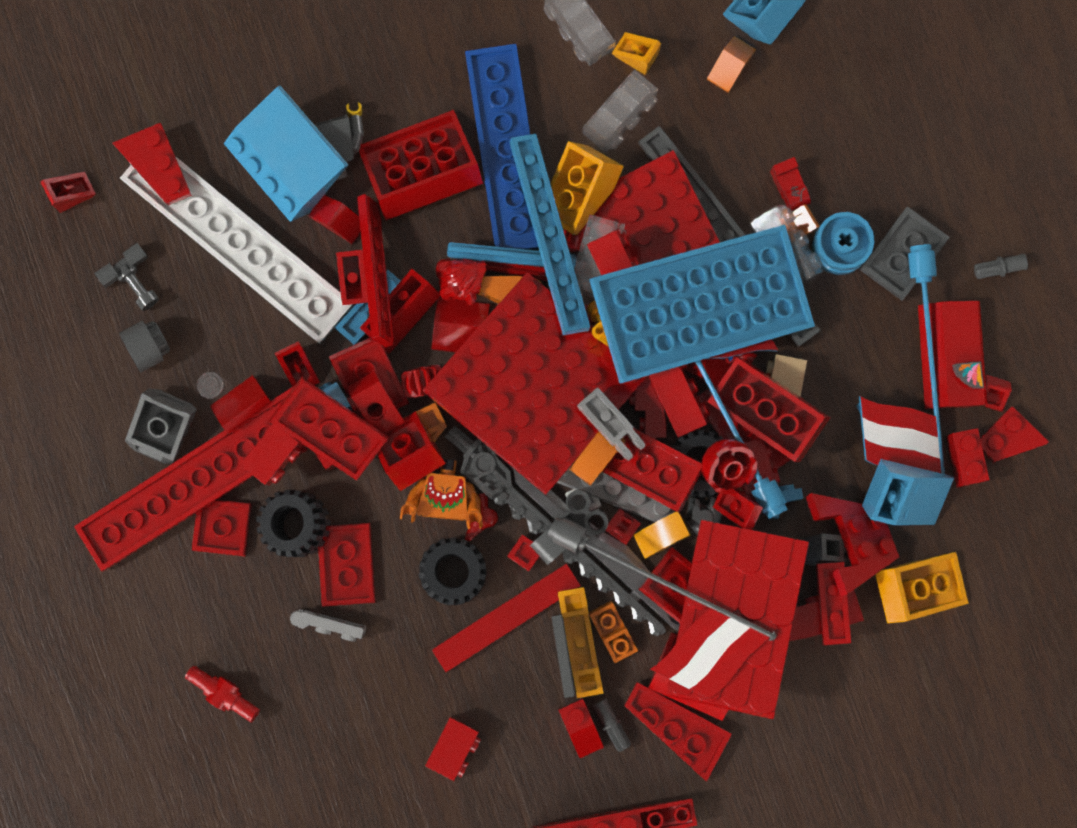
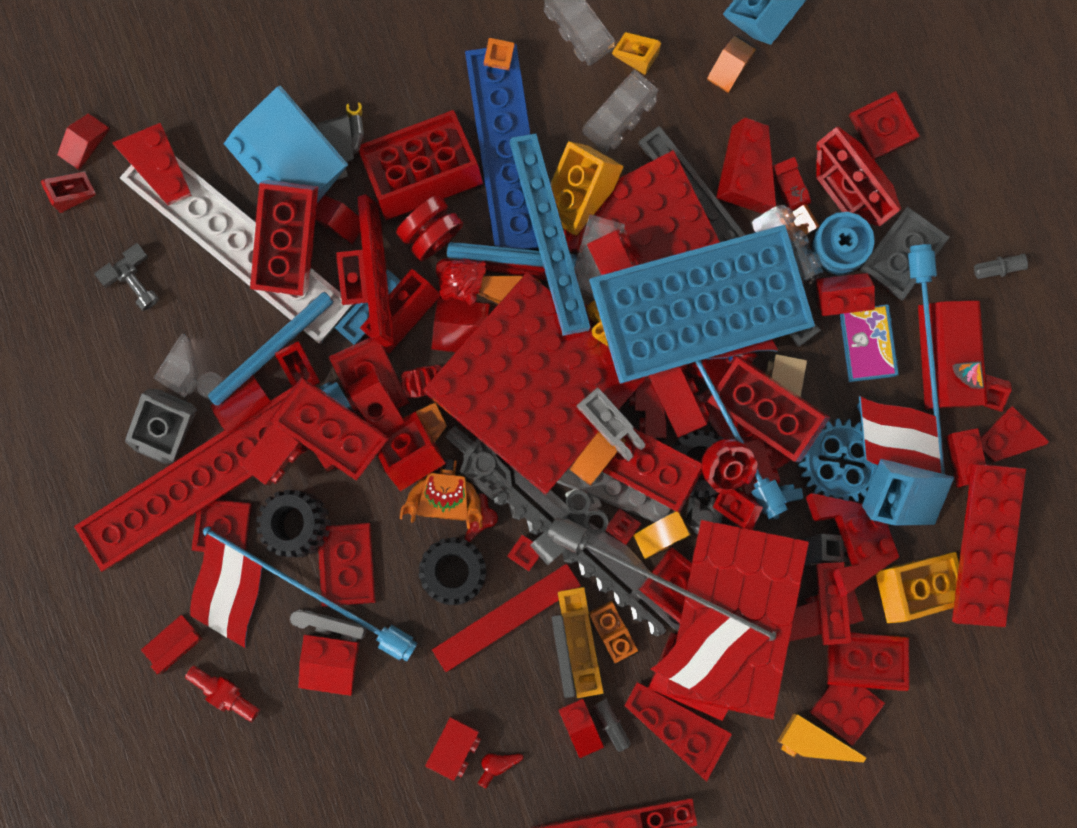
dark grey piece [119,321,170,373] -> none
none -> red slope [57,113,110,170]
none -> red panel [141,615,203,675]
none -> clear slope [154,334,199,398]
none -> flag [190,526,418,661]
none -> dark azure axle [208,292,333,405]
none -> red brick [250,180,318,296]
none -> red slope [298,635,360,696]
none -> red wheel [396,195,464,261]
none -> red animal [477,753,524,789]
none -> orange plate [484,38,515,71]
none -> red wedge [716,118,776,214]
none -> light orange slope [777,714,866,762]
none -> dark azure gear [798,419,878,502]
none -> red plate [809,685,885,746]
none -> red wedge [816,126,902,226]
none -> red brick [816,273,875,316]
none -> red tile [827,633,909,691]
none -> piece [840,305,899,382]
none -> red tile [849,91,920,160]
none -> red plate [952,463,1026,627]

